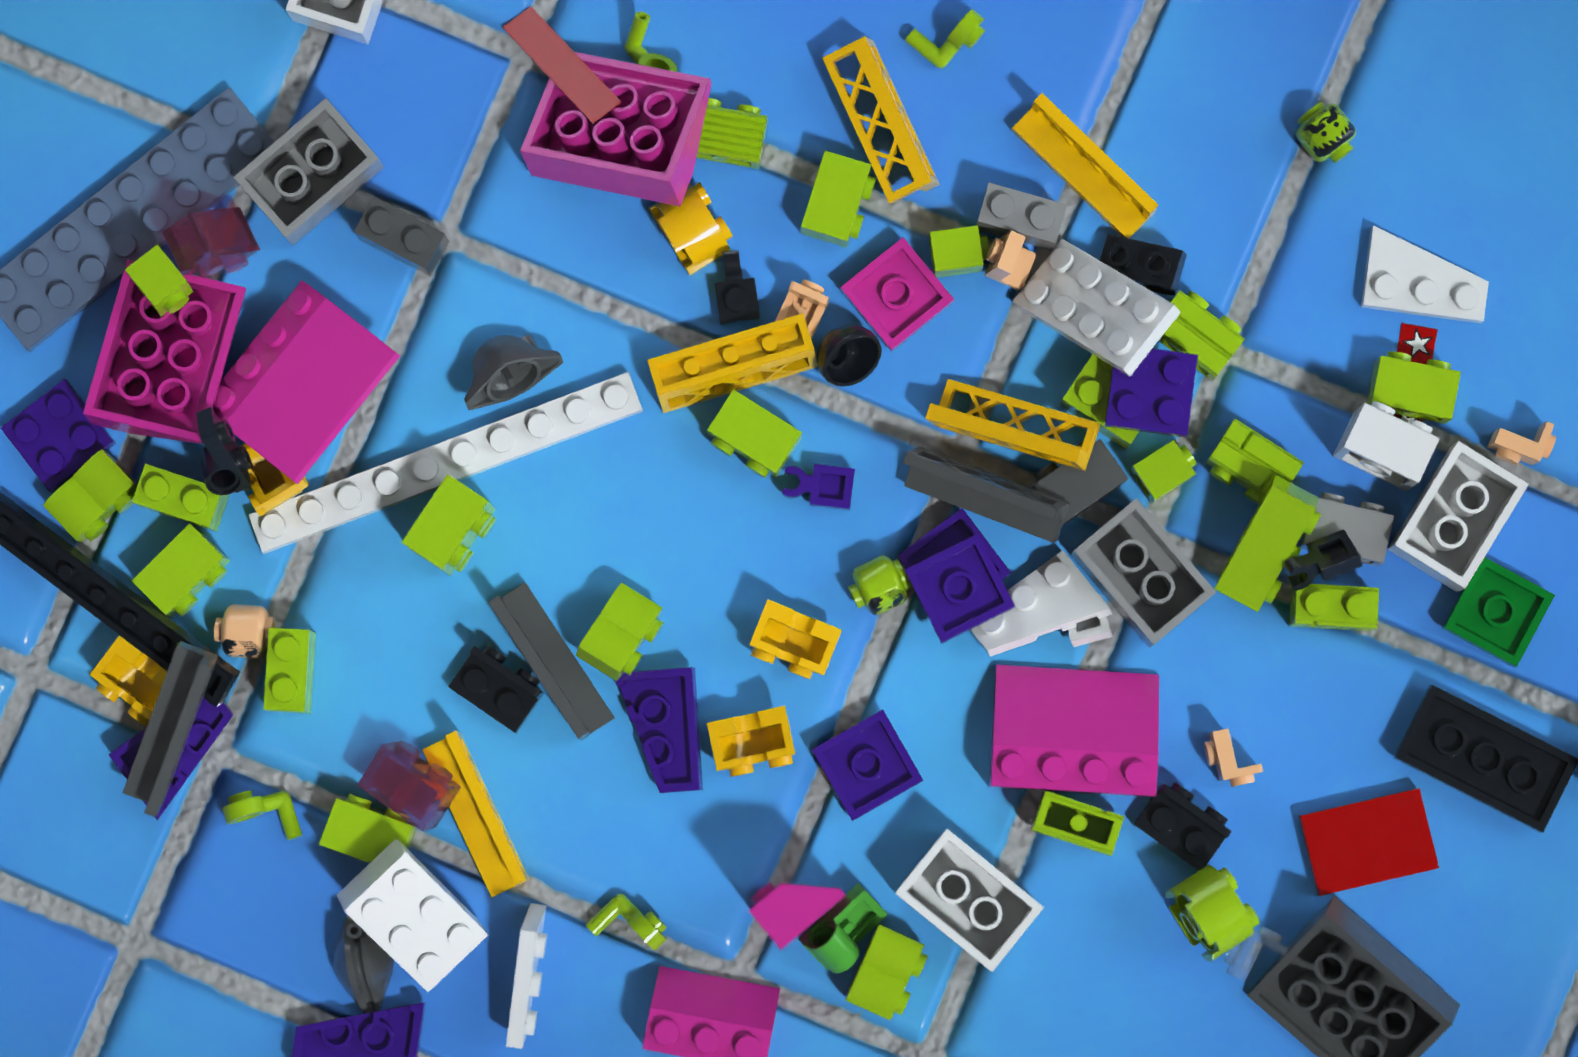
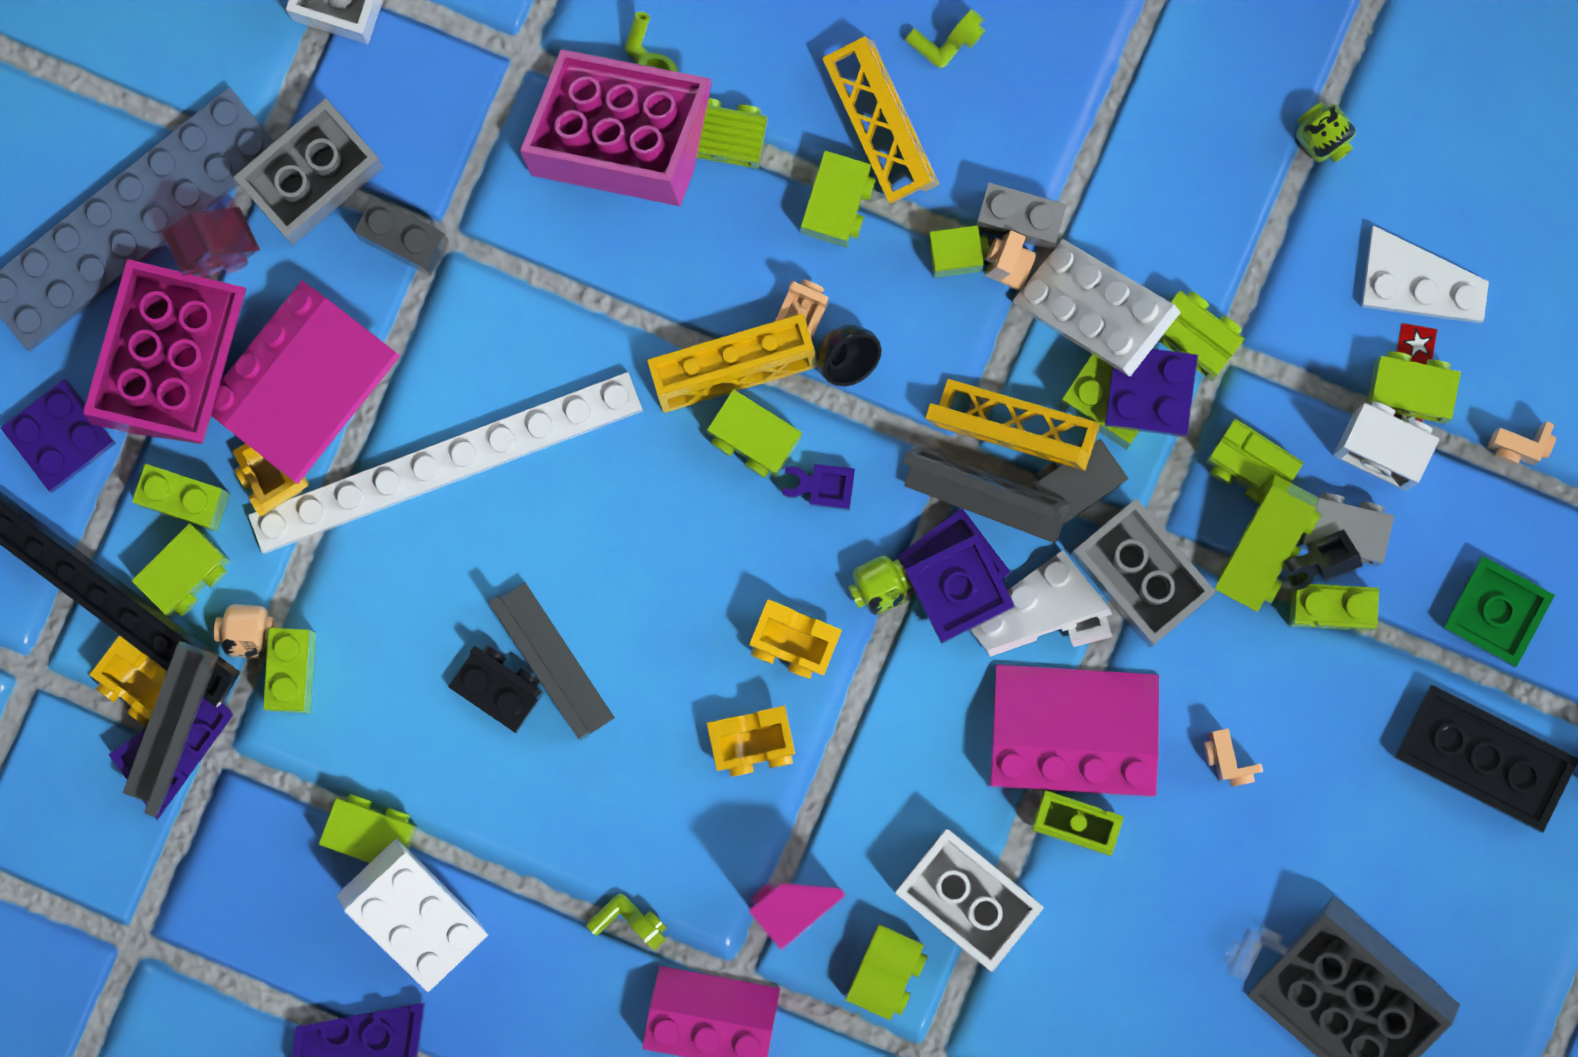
lime brick [43,449,138,542] -> none
lime brick [125,244,194,316] -> none
black plate [196,407,253,495] -> none
lime plate [222,791,303,840] -> none
dark grey hat [333,914,394,1014] -> none
clear pink brick [357,740,461,831] -> none
lime brick [401,474,496,576] -> none
yellow fence [422,731,530,897] -> none
dark grey hat [464,335,563,410] -> none
sticker [502,6,621,124] -> none
white wing [506,903,547,1049] -> none
lime brick [576,582,664,681] -> none
dark purple wing [615,667,703,793] -> none
yellow cylinder [648,182,733,276] -> none
black plate [714,250,760,325] -> none
bright green plate [799,883,888,973] -> none
dark purple plate [812,709,924,821] -> none
dark pink plate [840,237,954,352] -> none
yellow fence [1011,93,1159,239] -> none
black plate [1100,234,1187,296] -> none
lime brick [1130,440,1197,504] -> none
black bracket [1133,782,1232,871] -> none
lime brick [1165,865,1260,962] -> none
red tile [1298,788,1439,896] -> none
white brick [1387,441,1529,592] -> none

